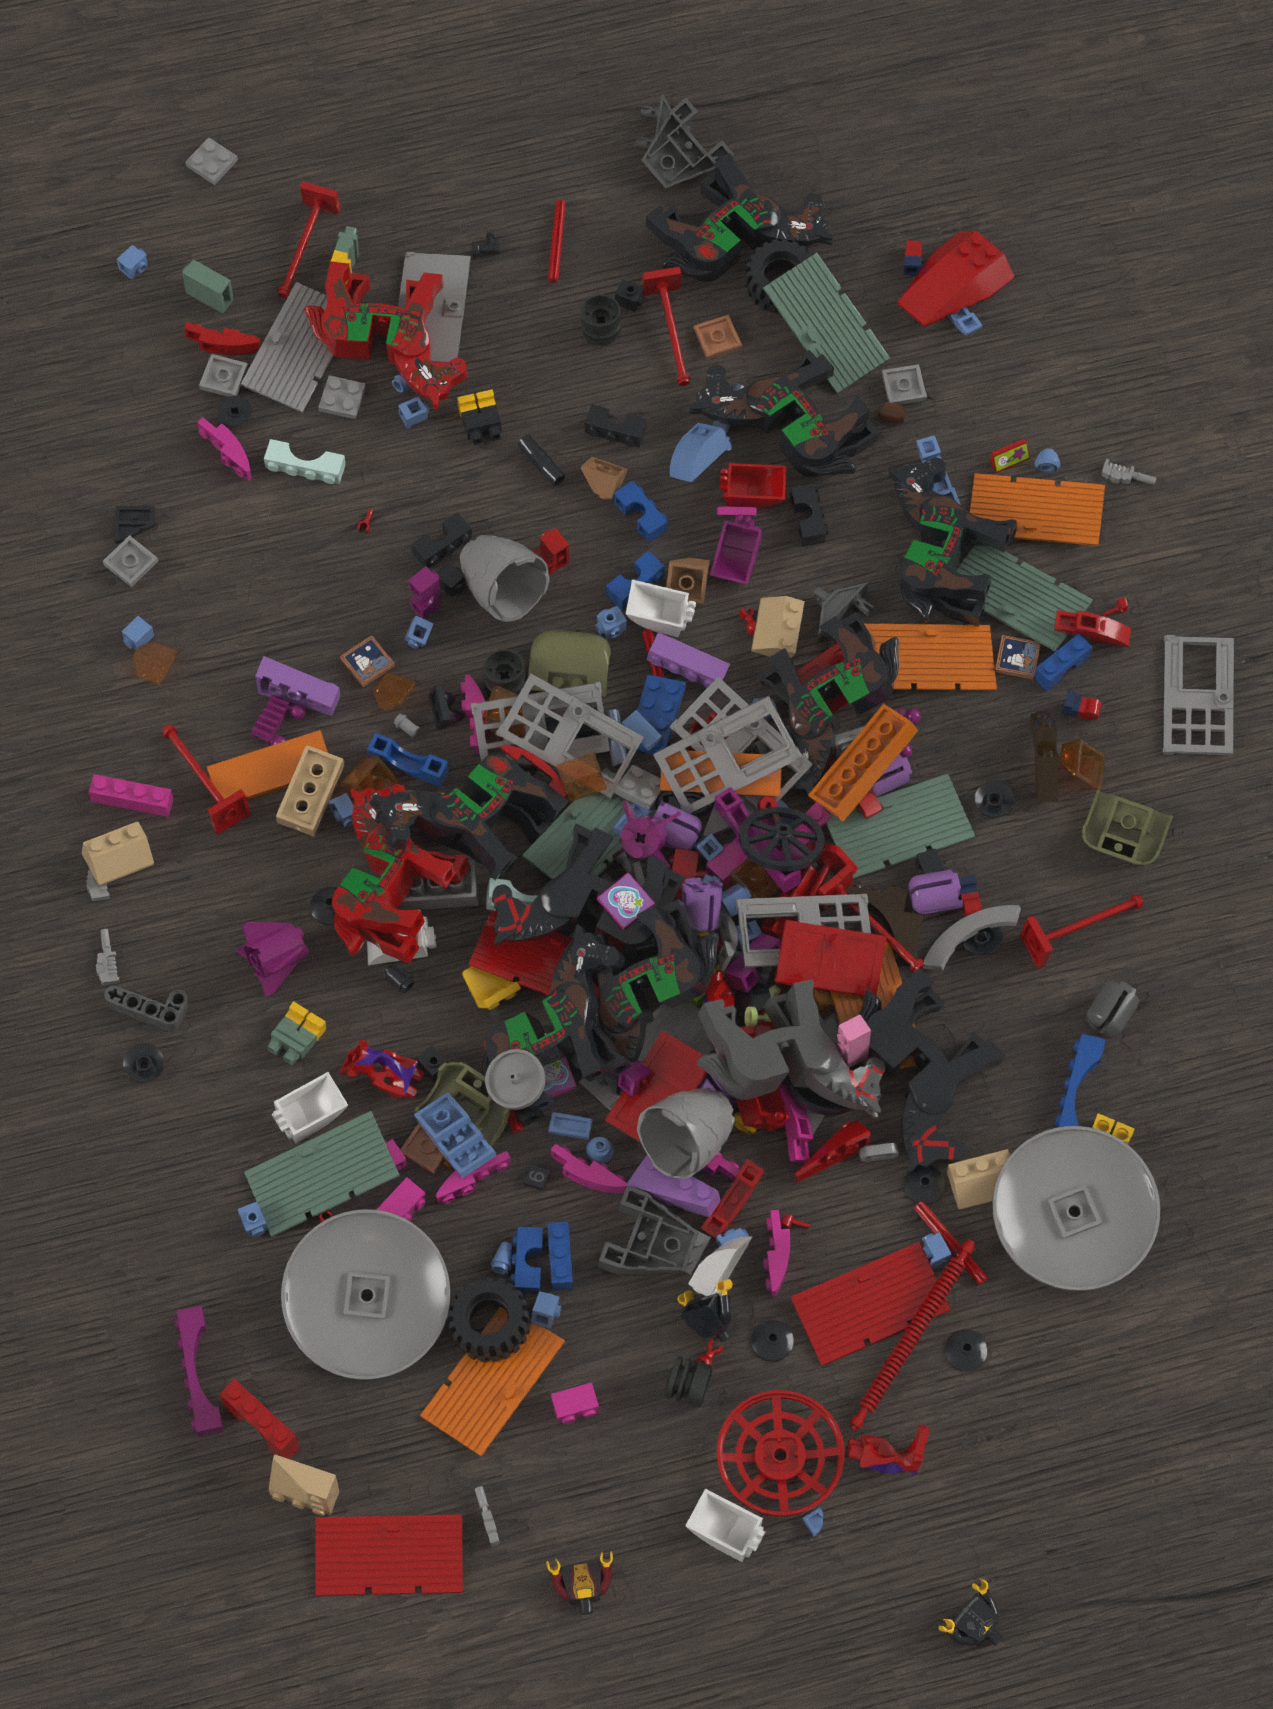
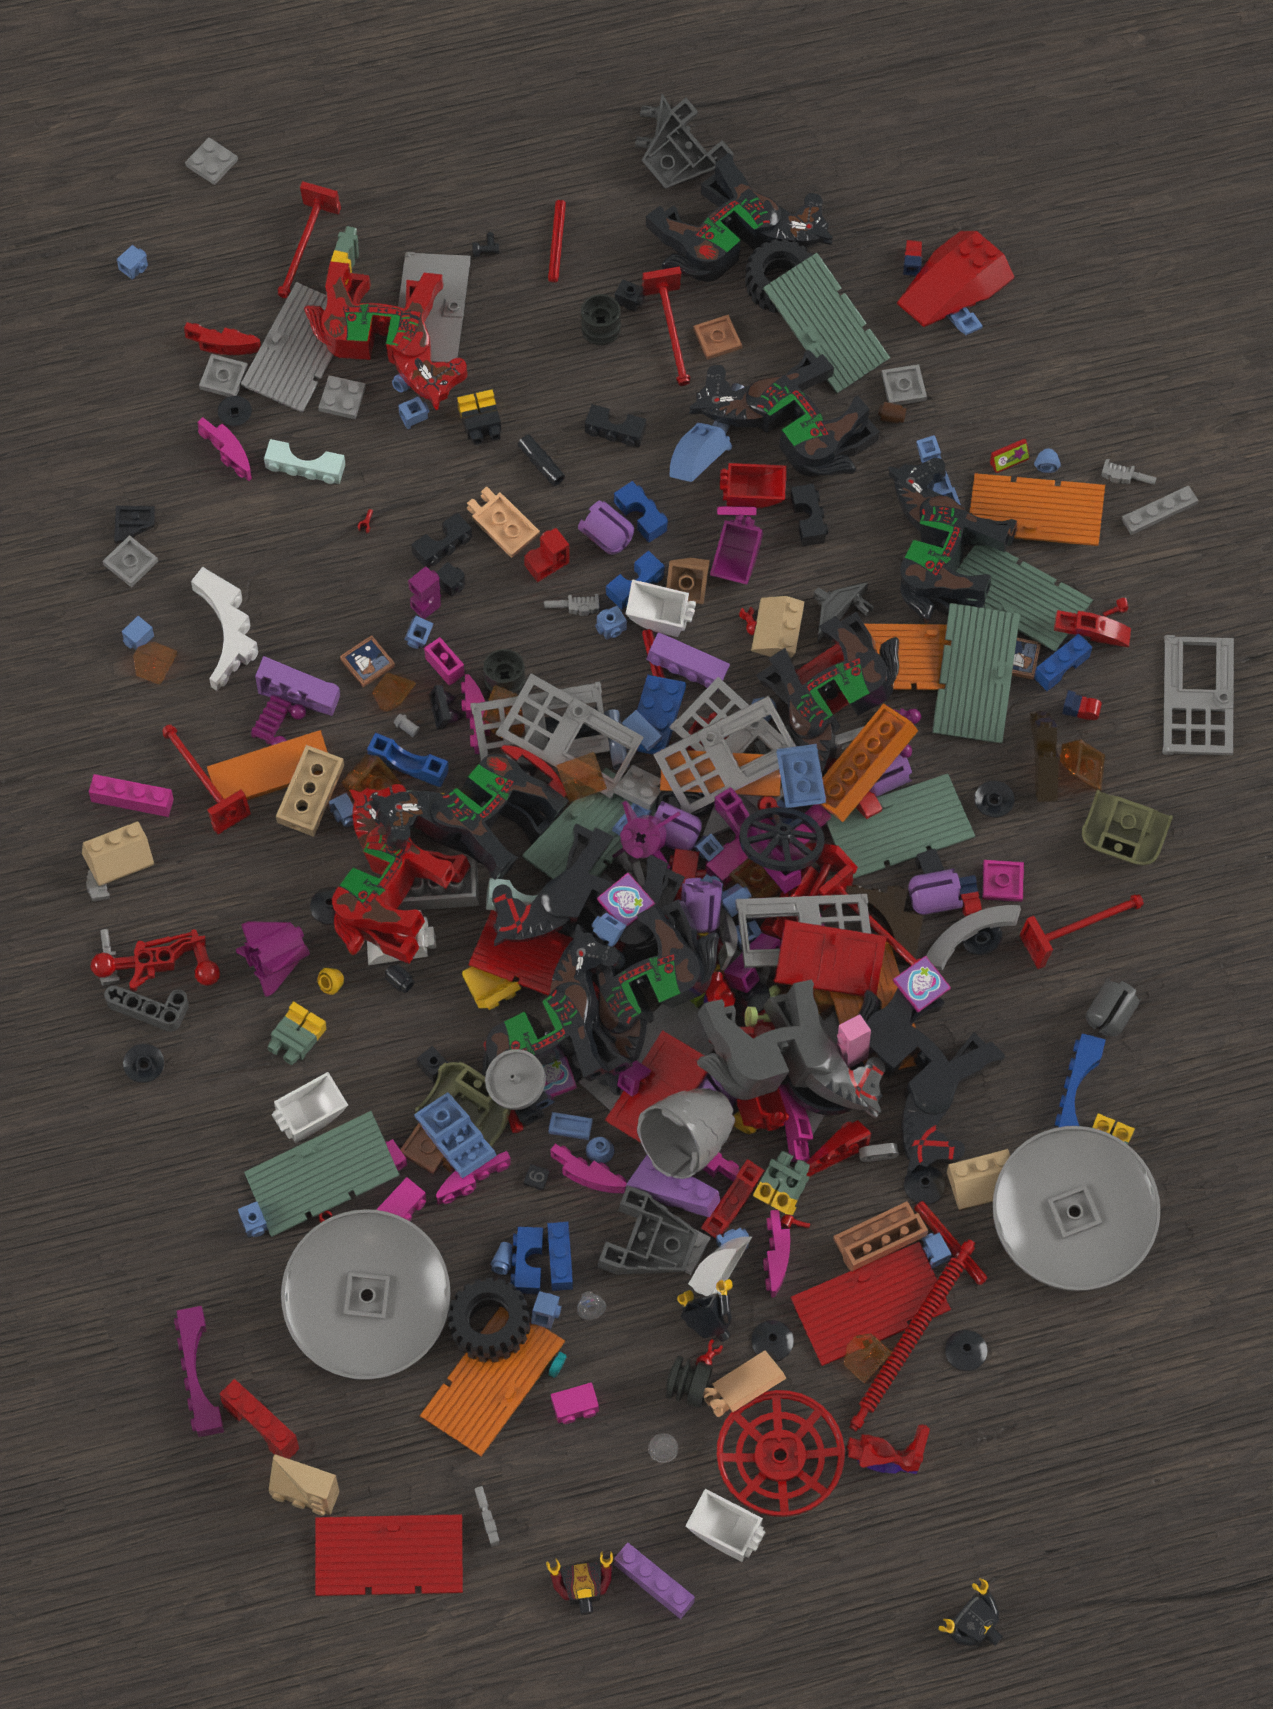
sand green brick [182,259,234,313] -> none
red hips [339,1039,424,1100] -> none
light grey piece [460,535,550,622] -> none
olive piece [528,630,611,697] -> none
medium nougat slope [581,457,628,500] -> none
medium blue tile [802,1507,823,1537] -> none
none -> red piece [90,929,220,992]
none -> white arch [191,567,258,691]
none -> yellow cone [318,968,344,995]
none -> dark pink brick [424,637,465,686]
none -> light nougat tile [467,487,540,558]
none -> light grey piece [544,594,599,616]
none -> teal tile [548,1352,567,1378]
none -> clear brick [577,1291,606,1320]
none -> medium lavender cylinder [578,500,634,555]
none -> medium blue brick [592,913,626,947]
none -> medium lavender brick [614,1542,695,1619]
none -> clear brick [648,1433,678,1463]
none -> light nougat tile [703,1351,786,1417]
none -> sand green hips [753,1151,810,1215]
none -> medium blue plate [776,744,826,808]
none -> nougat brick [833,1201,928,1271]
none -> clear orange slope [843,1333,892,1384]
none -> tile [893,956,951,1013]
none -> sand green door [932,603,1020,744]
none -> dark pink tile [982,860,1024,902]
none -> light grey plate [1122,485,1198,535]

